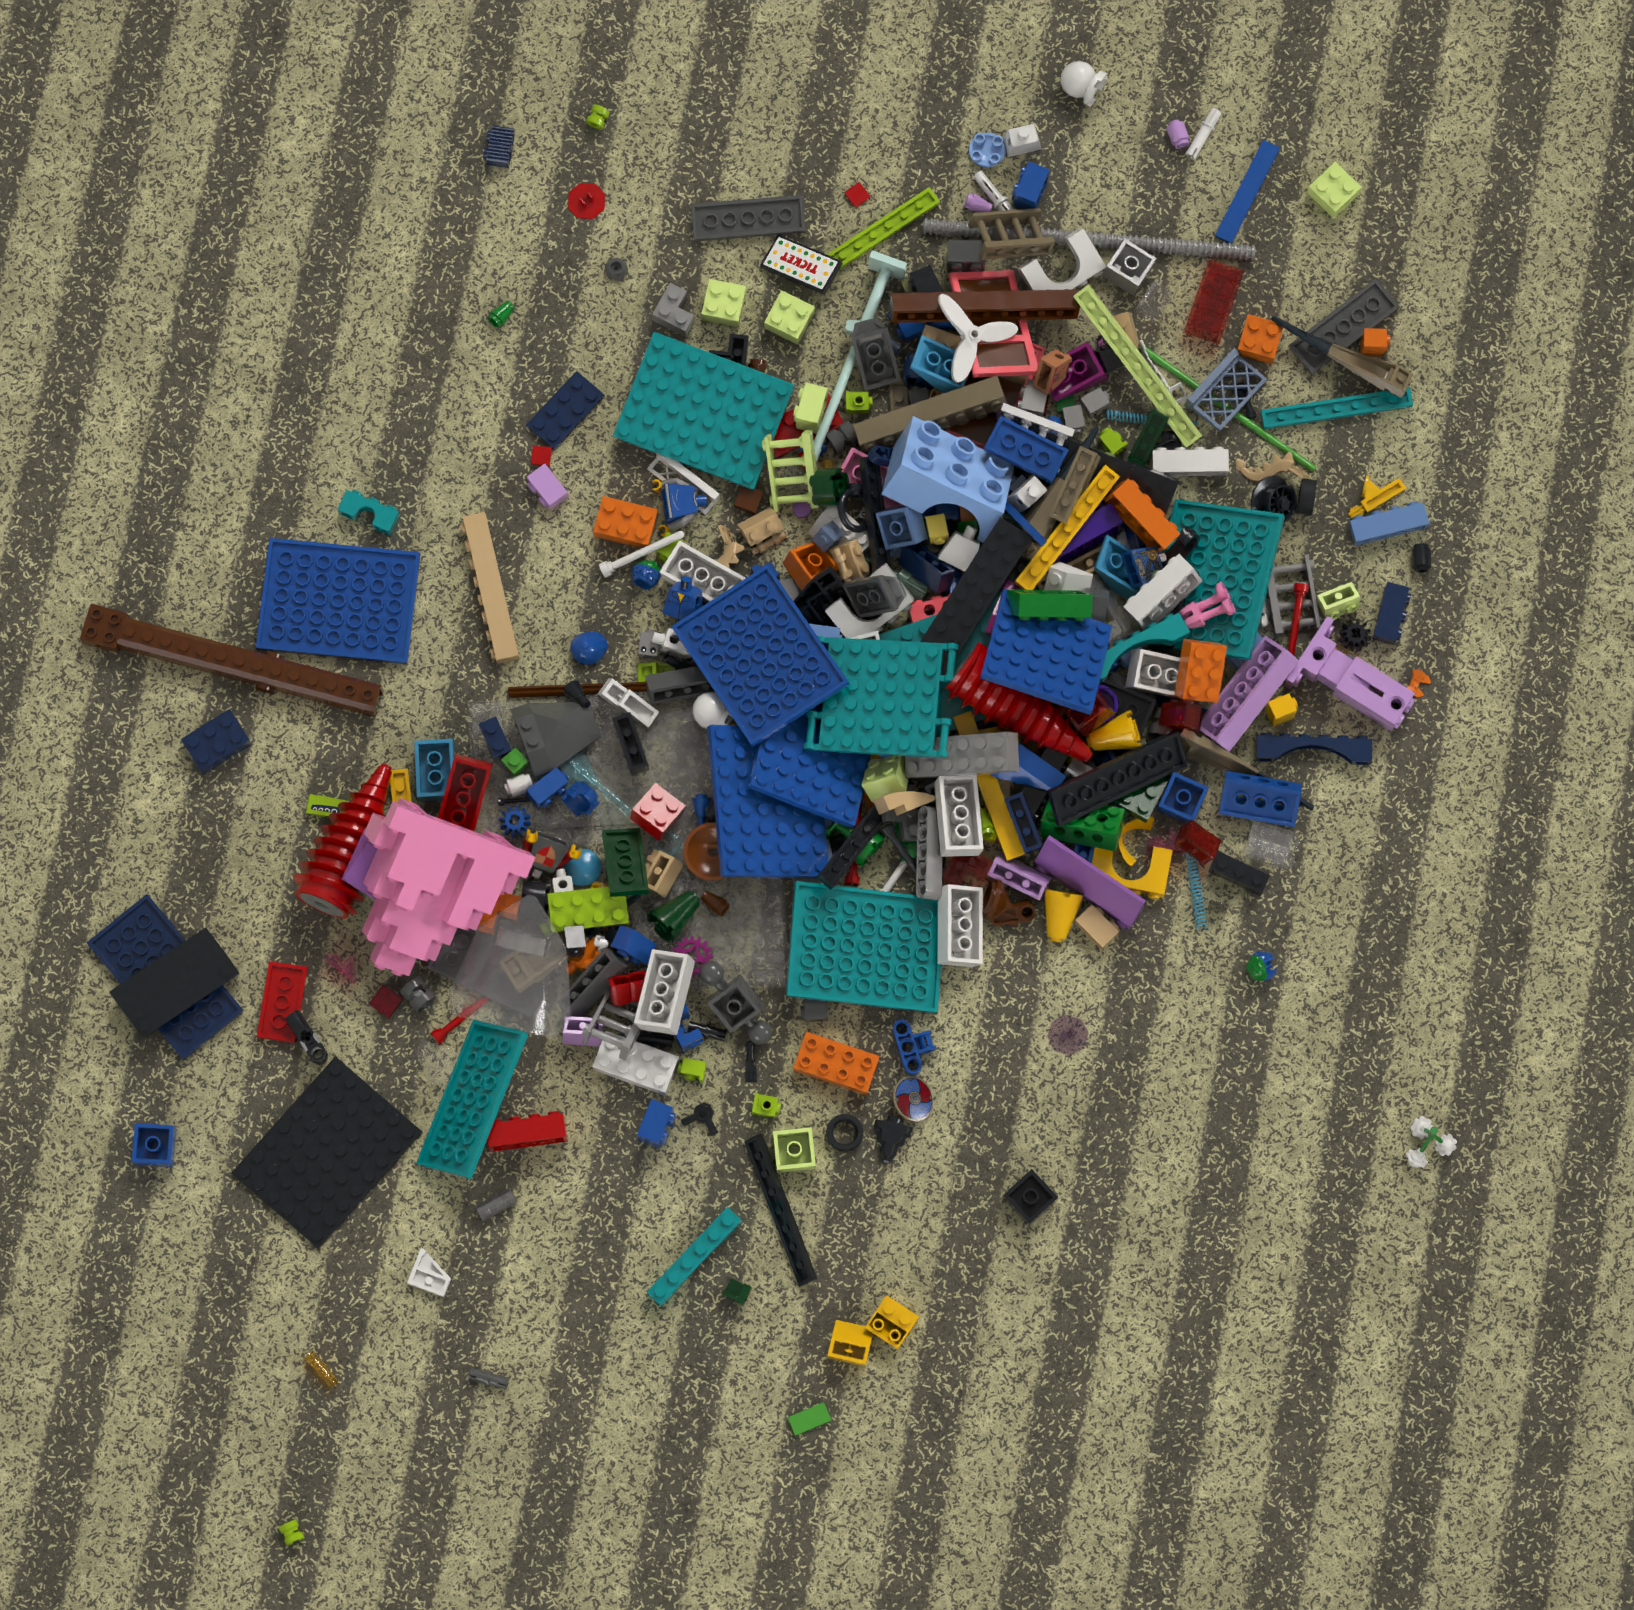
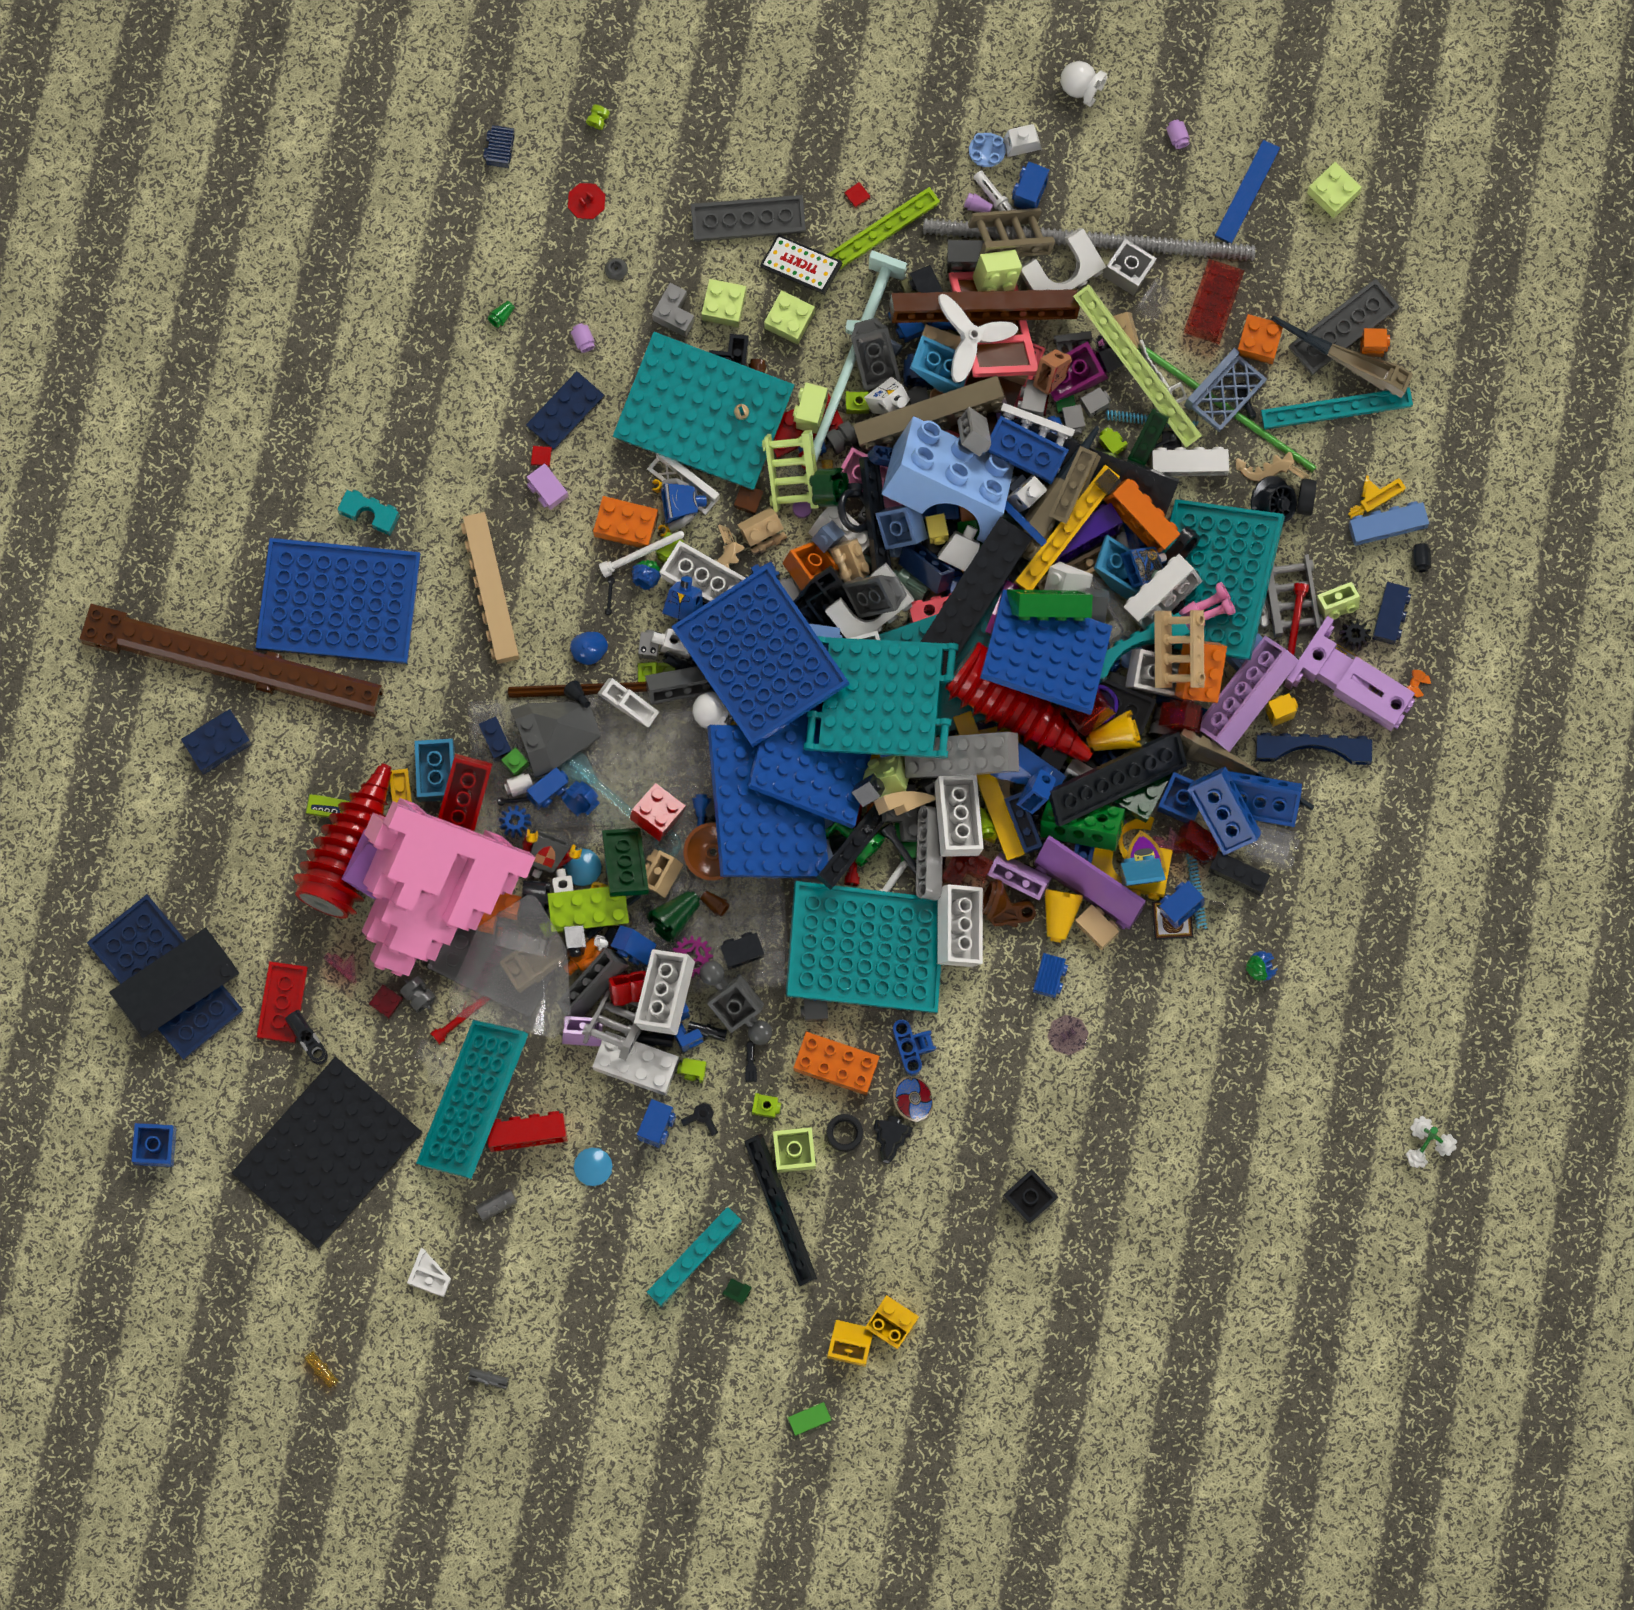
lime wheel [279,1520,305,1546] -> none
black brick [612,712,649,776] -> none
white axle [1185,108,1221,160] -> none
none -> lavender brick [571,323,595,353]
none -> dark azure dish [574,1147,613,1186]
none -> black hinge [605,577,615,615]
none -> black brick [720,932,765,971]
none -> tan hinge [734,404,749,420]
none -> brick [851,773,885,807]
none -> white torso [864,377,910,414]
none -> light grey brick [957,407,991,457]
none -> yellowish green brick [972,249,1022,292]
none -> blue torso [1016,766,1056,814]
none -> blue brick [1033,953,1068,998]
none -> dark grey plate [1053,331,1092,352]
none -> clear smoke tile [1094,468,1122,496]
none -> dark azure slope [1119,855,1166,886]
none -> shield [1126,830,1166,872]
none -> tile [1152,901,1193,940]
none -> tan fence [1154,610,1205,688]
none -> blue brick [1160,881,1205,929]
none -> blue brick [1188,766,1261,855]

